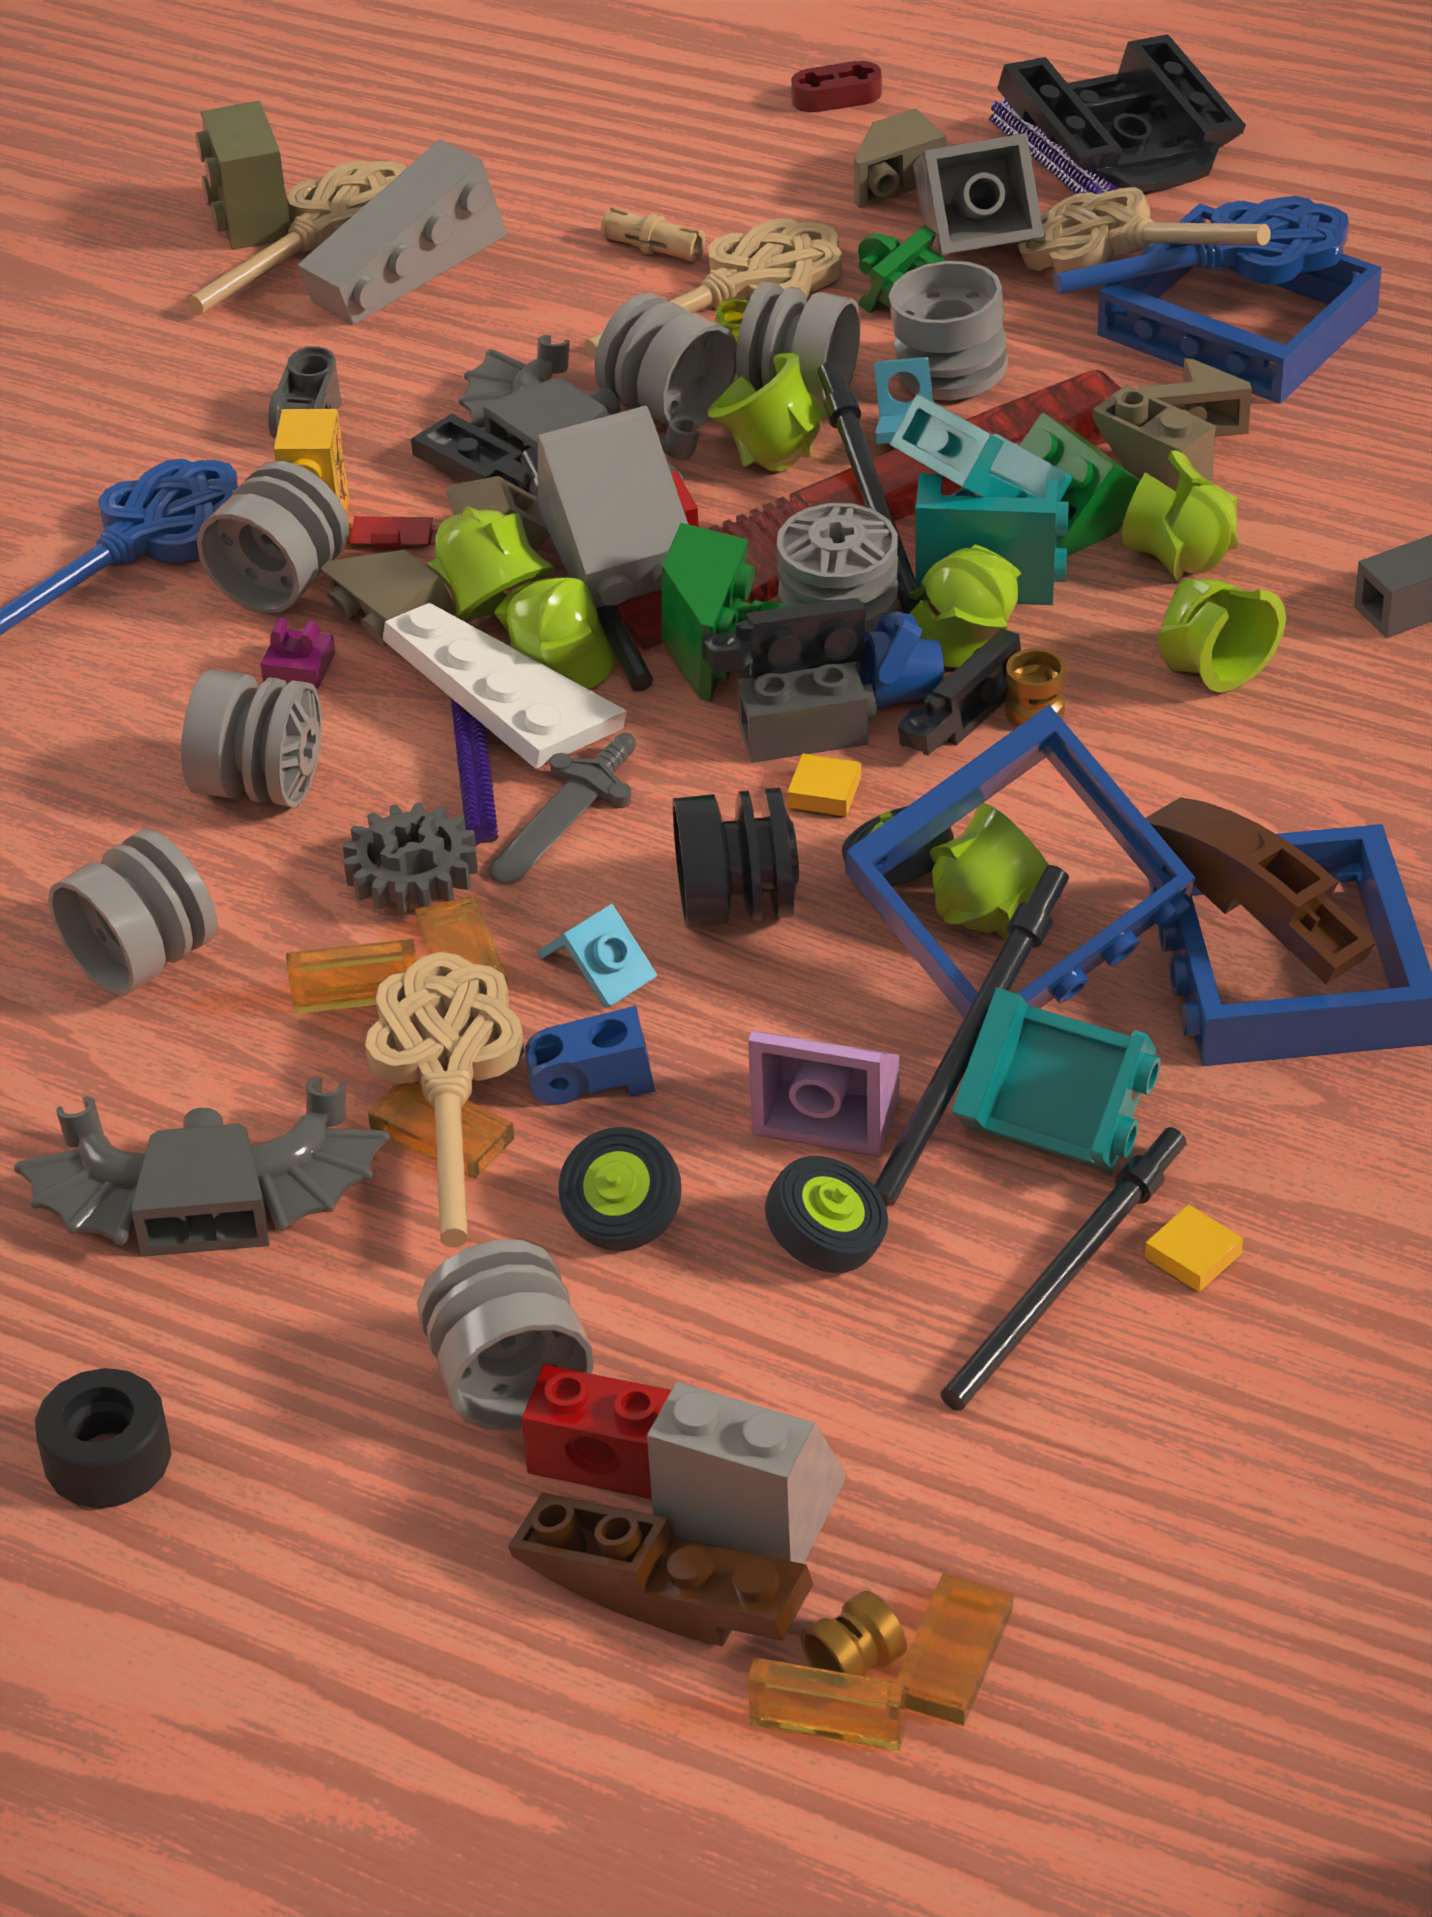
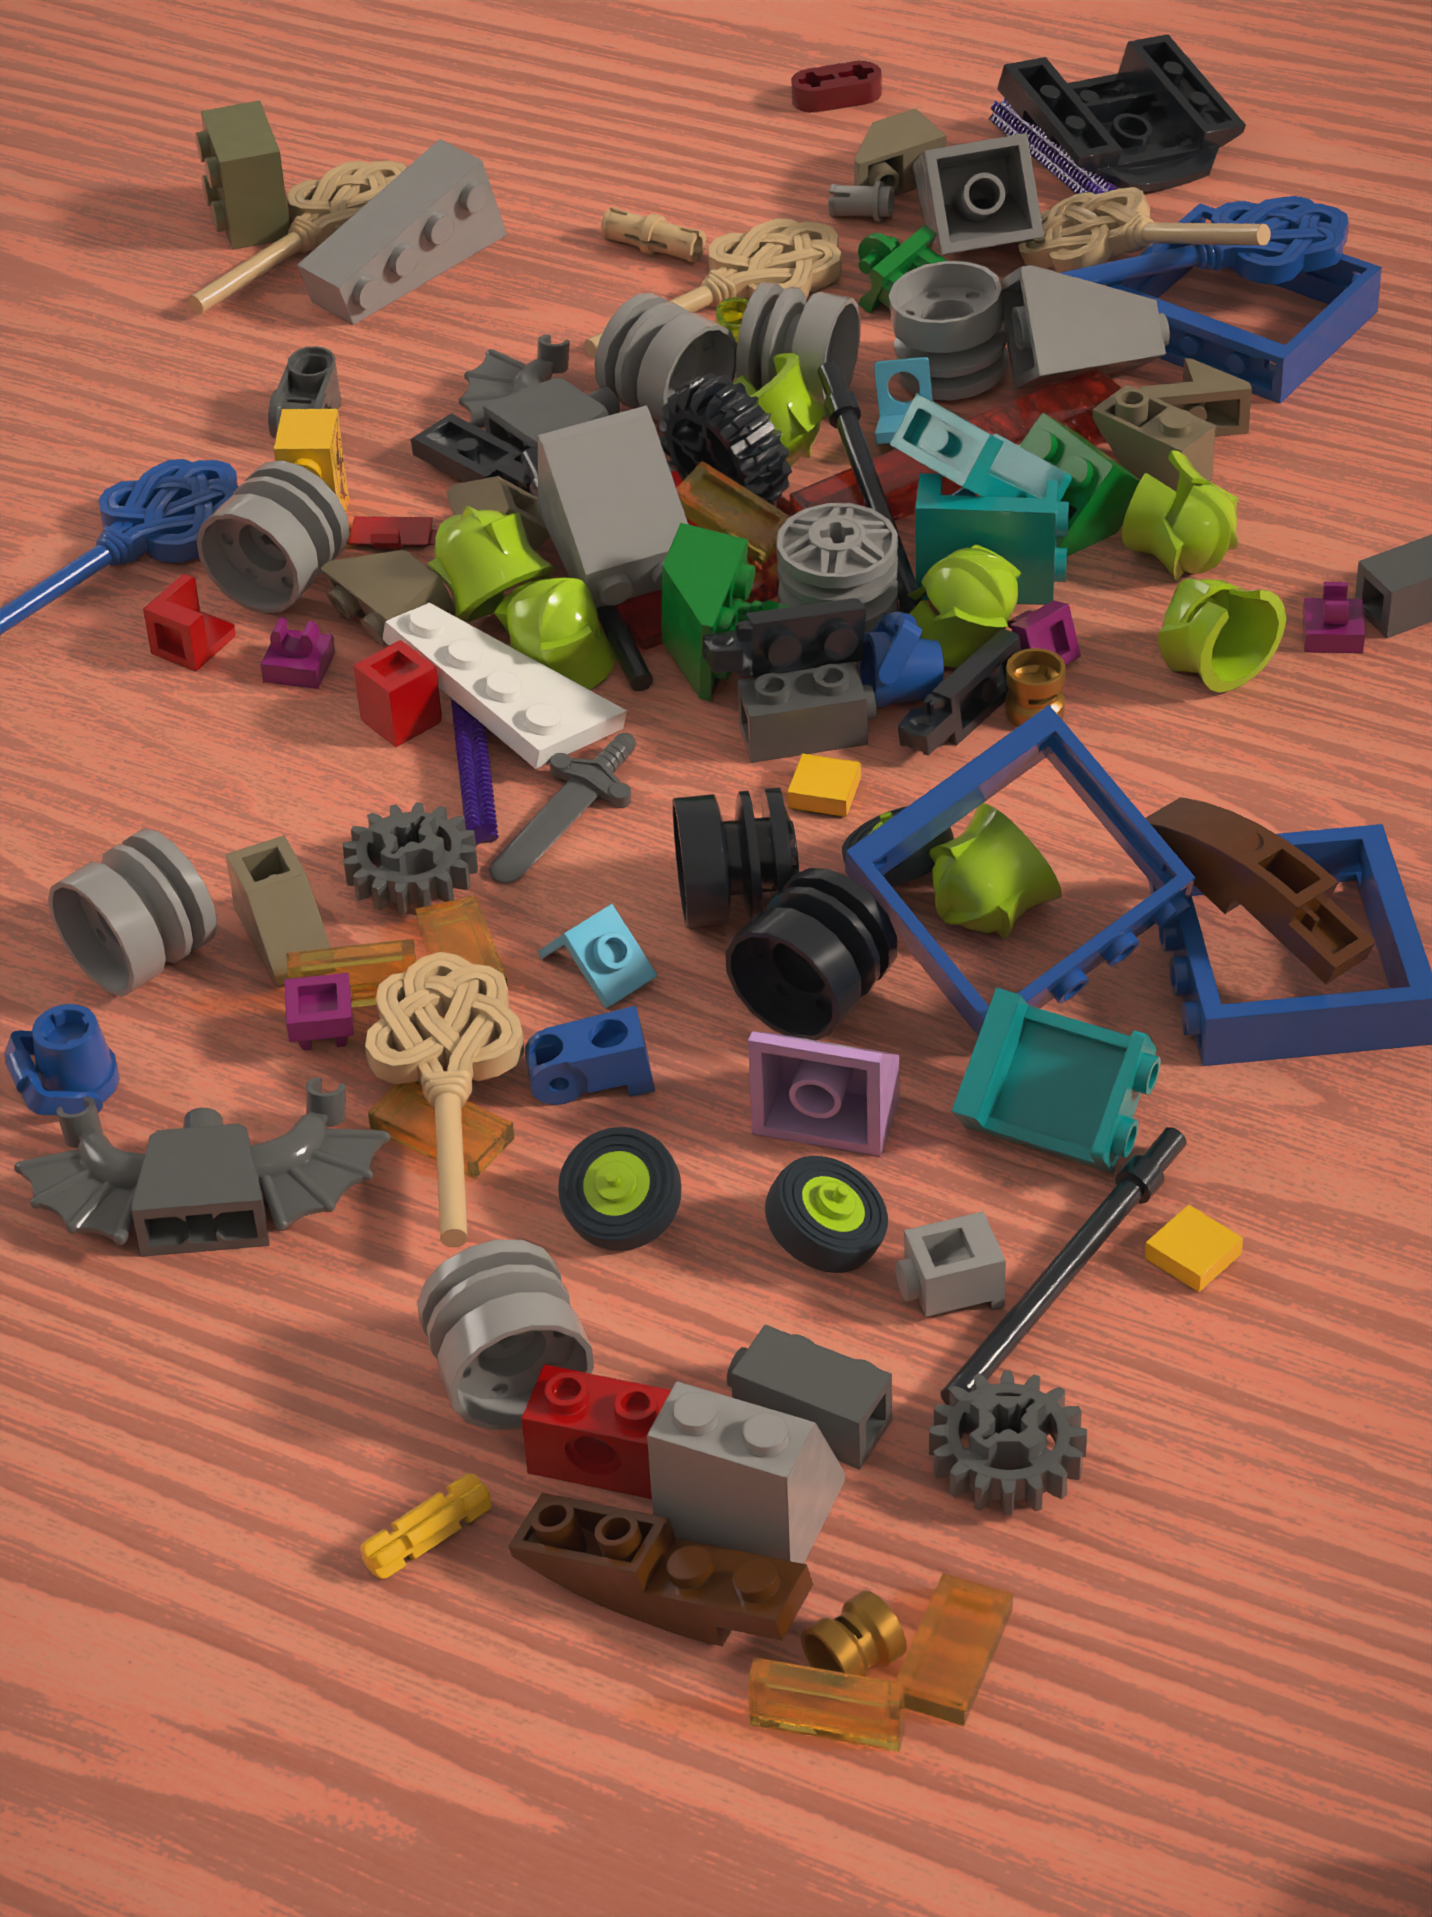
black tyre [35,1368,171,1508] -> none
light grey wheel [181,669,322,808] -> none
black bar [874,865,1069,1206] -> none
none -> blue piece [4,1004,120,1115]
none -> red panel [143,574,236,672]
none -> dark tan slope [225,835,336,987]
none -> magenta tile [284,973,354,1050]
none -> red panel [353,640,442,747]
none -> yellow axle [360,1473,492,1580]
none -> black gear [659,372,792,522]
none -> clear yellow tile [676,461,790,565]
none -> black wheel [725,868,897,1040]
none -> dark grey brick [726,1324,892,1469]
none -> light grey pin [828,181,894,222]
none -> light grey brick [895,1212,1006,1317]
none -> dark grey gear [929,1370,1087,1515]
none -> light grey slope [1000,265,1170,389]
none -> magenta tile [1007,600,1081,665]
none -> magenta tile [1302,582,1365,654]

